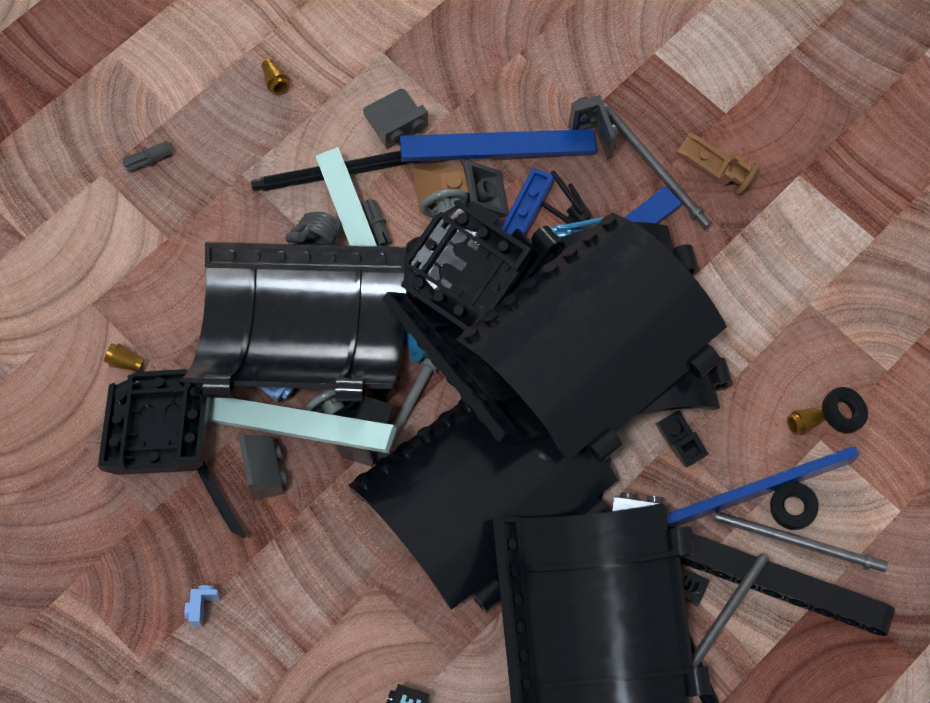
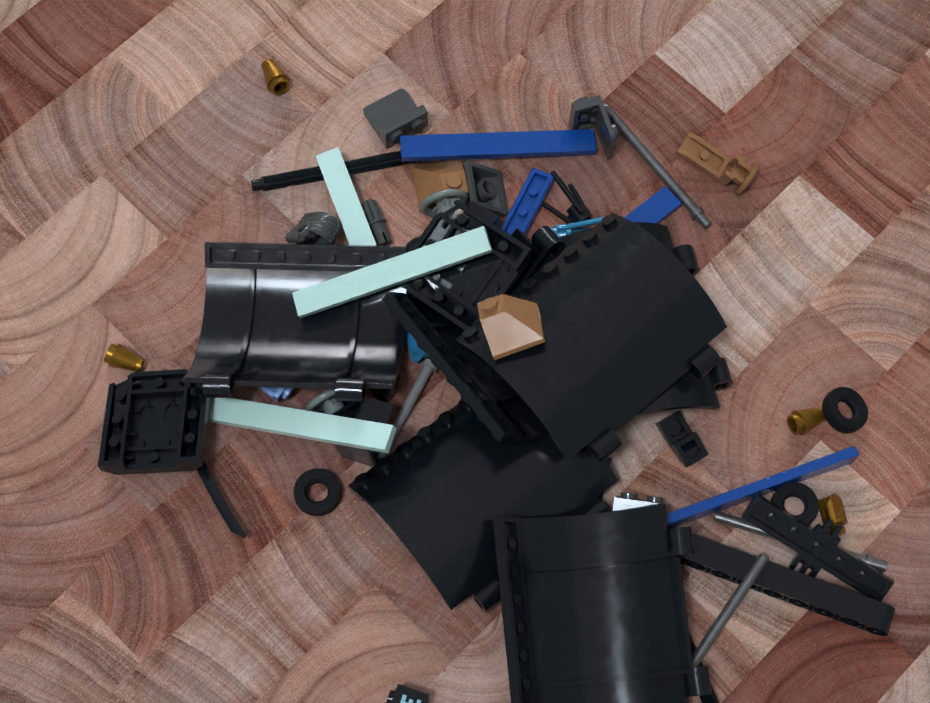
dark grey axle [123,140,173,172] -> none
light blue bracket [185,585,221,627] -> none
dark grey slope [238,434,287,501] -> none
black tile [682,569,709,607] -> none
none -> light aqua tile [292,226,493,318]
none -> black tyre [294,468,341,516]
none -> medium nougat slope [477,294,545,360]
none -> black hinge [742,493,894,602]
none -> pearl gold arm [818,494,848,536]

